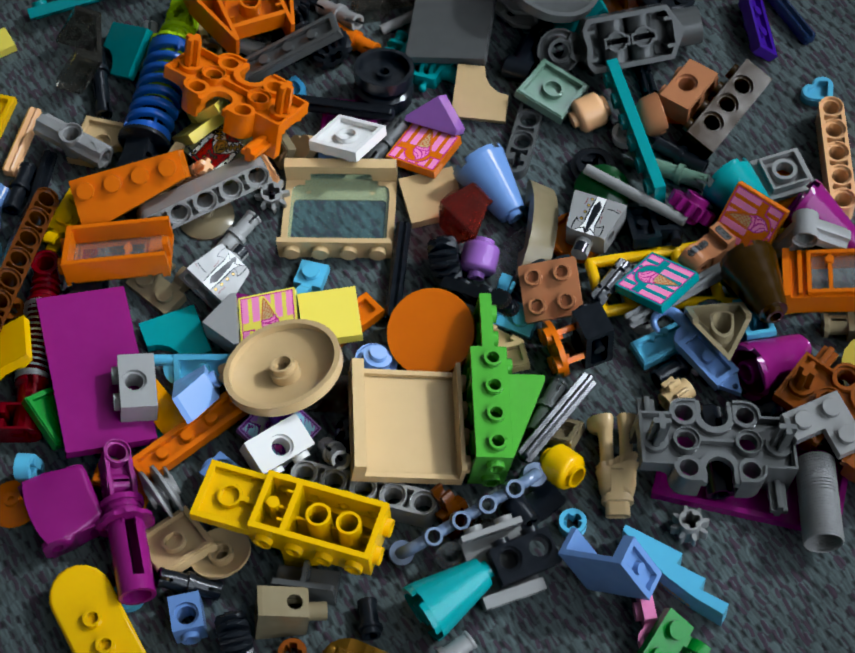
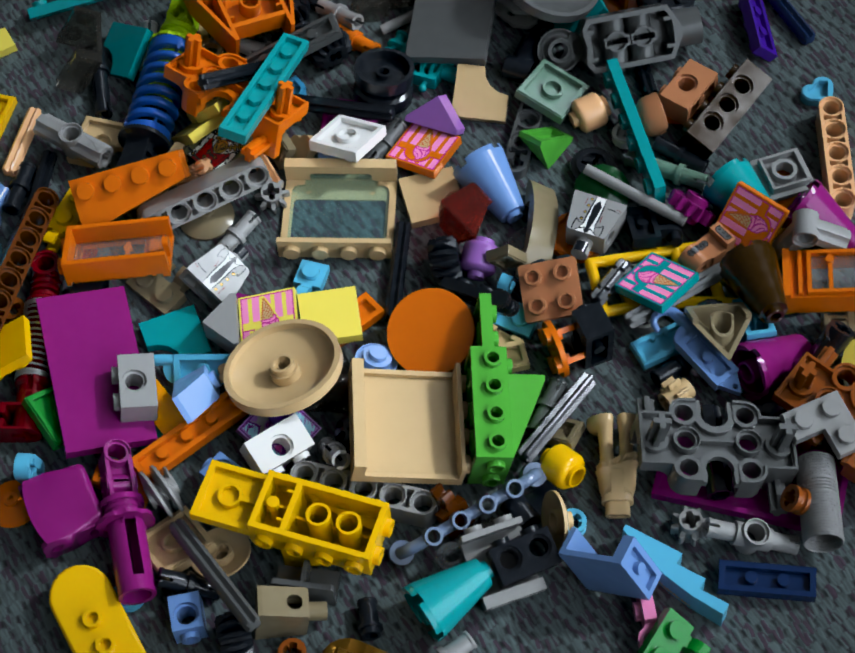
none -> dark grey axle [169,518,261,632]
none -> black axle [197,60,264,91]
none -> teal plate [218,32,309,145]
none -> dark tan tile [486,244,527,270]
none -> bright green slope [518,126,573,169]
none -> tan dish [541,490,574,551]
none -> light grey pin [703,517,800,556]
none -> dark blue plate [717,559,816,602]
none -> dark orange bush [780,484,812,516]
none -> black panel [810,320,855,360]

